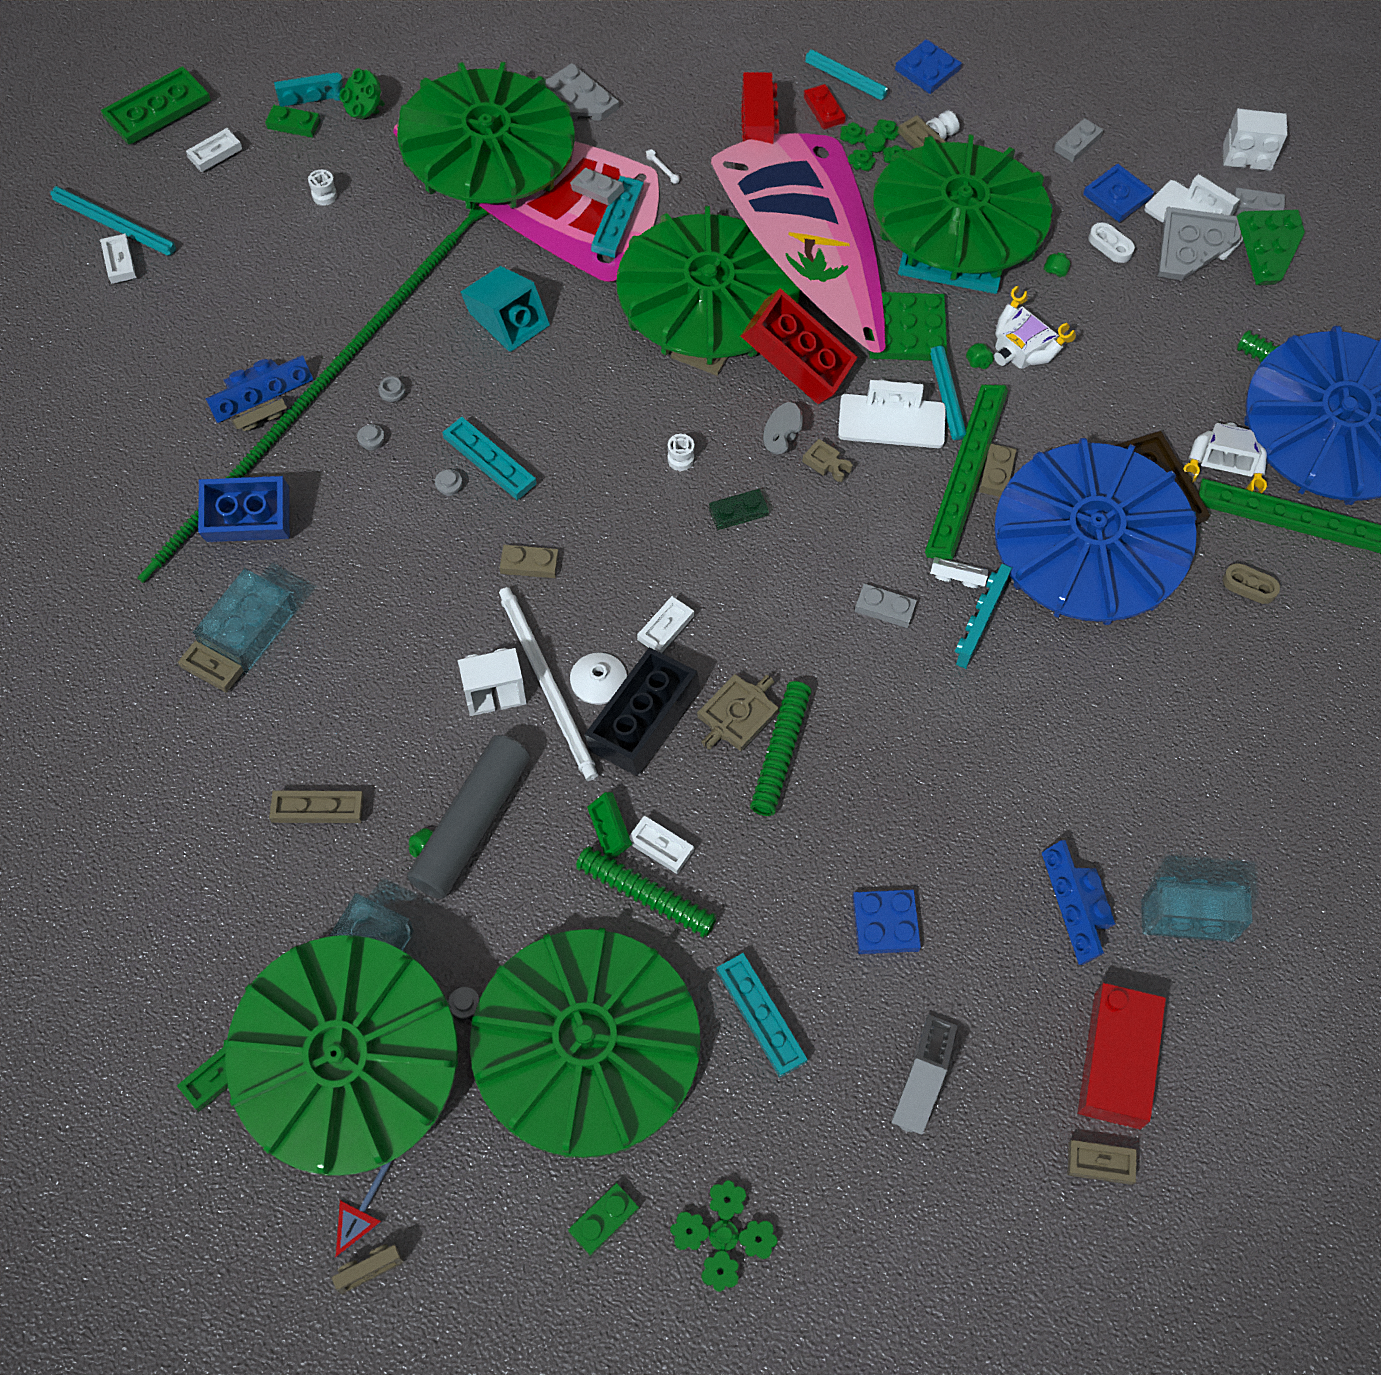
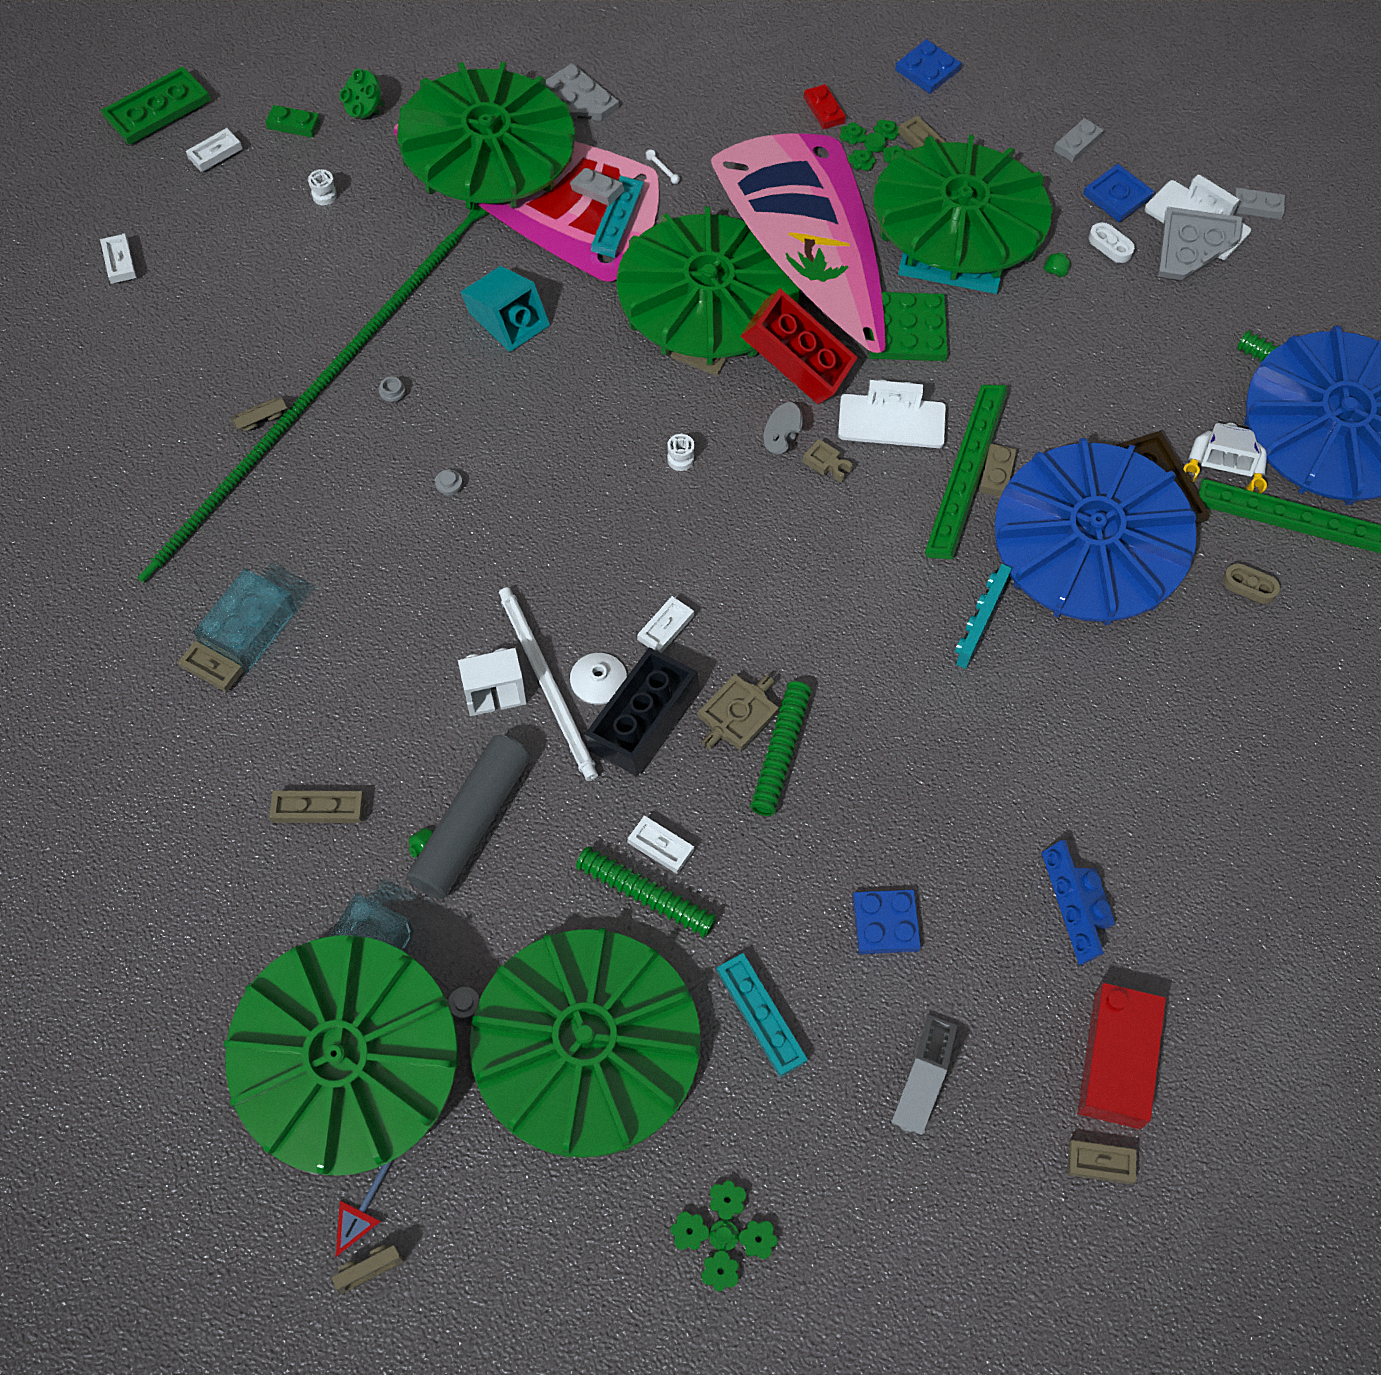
teal axle [50,186,176,256] -> none
green plate [177,1047,228,1112] -> none
blue brick [198,476,290,542] -> none
blue bracket [205,355,313,423] -> none
teal plate [274,72,344,106] -> none
light grey plate [357,424,384,450] -> none
teal plate [442,417,537,500] -> none
dark tan plate [500,545,559,578] -> none
green plate [568,1183,639,1257] -> none
green plate [587,792,632,859] -> none
clear green plate [708,488,769,531] -> none
red brick [741,72,779,144] -> none
teal axle [805,49,888,100] -> none
light grey plate [855,584,917,628] -> none
white wheel [926,110,959,140] -> none
teal axle [930,346,966,441] -> none
white plate [930,557,988,588] -> none
green piece [966,343,994,369] -> none
white torso [994,286,1076,369] -> none
clear light blue brick [1141,876,1253,942] -> none
white piece [1223,109,1287,171] -> none
green plate [1236,210,1305,285] -> none

